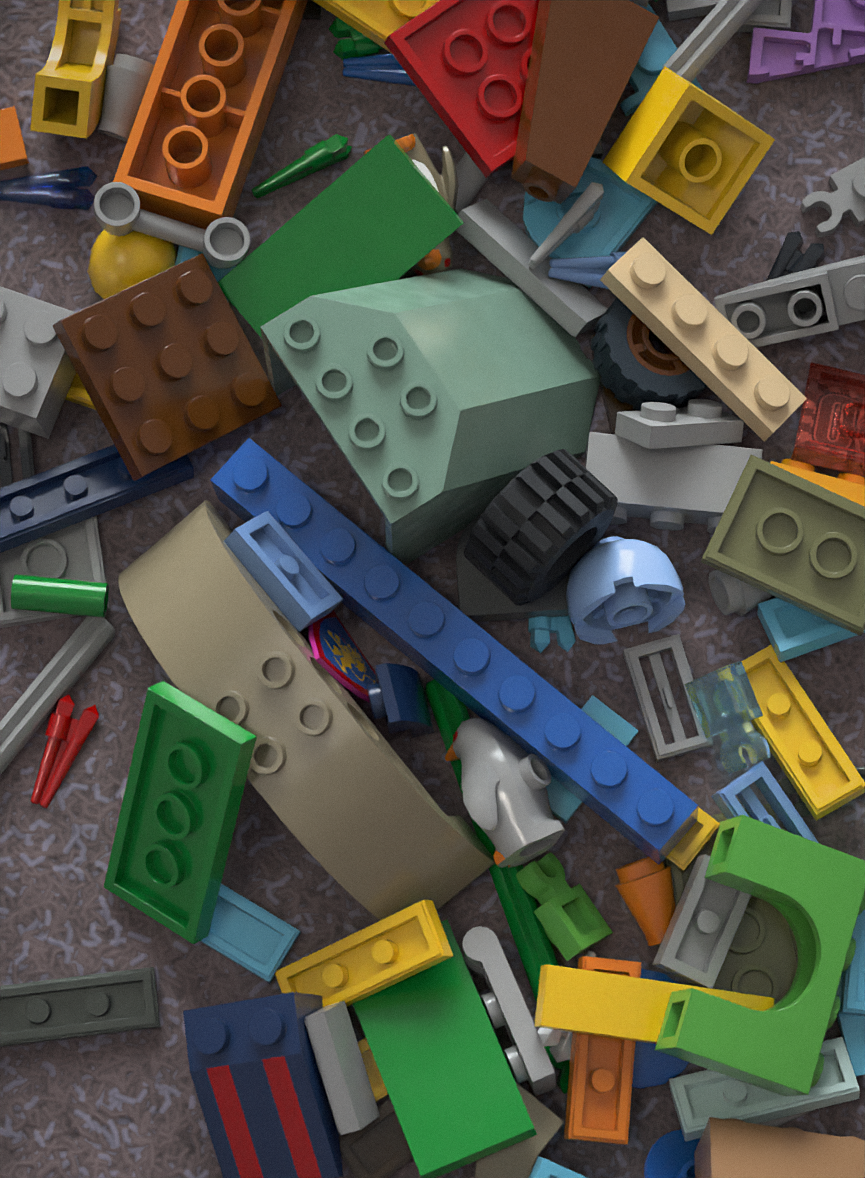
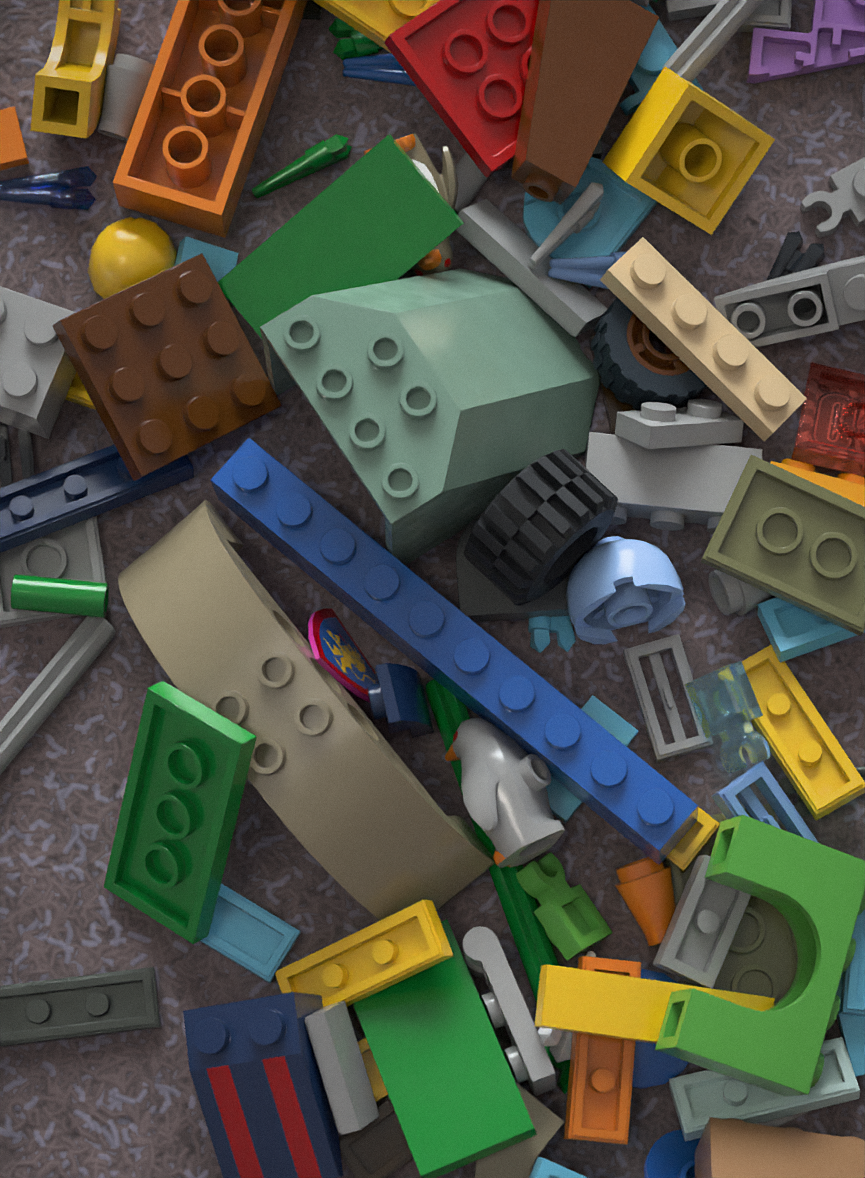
red piece [30,694,99,808] -> none
light grey bar [94,182,250,269] -> none
medium blue plate [224,511,343,632] -> none

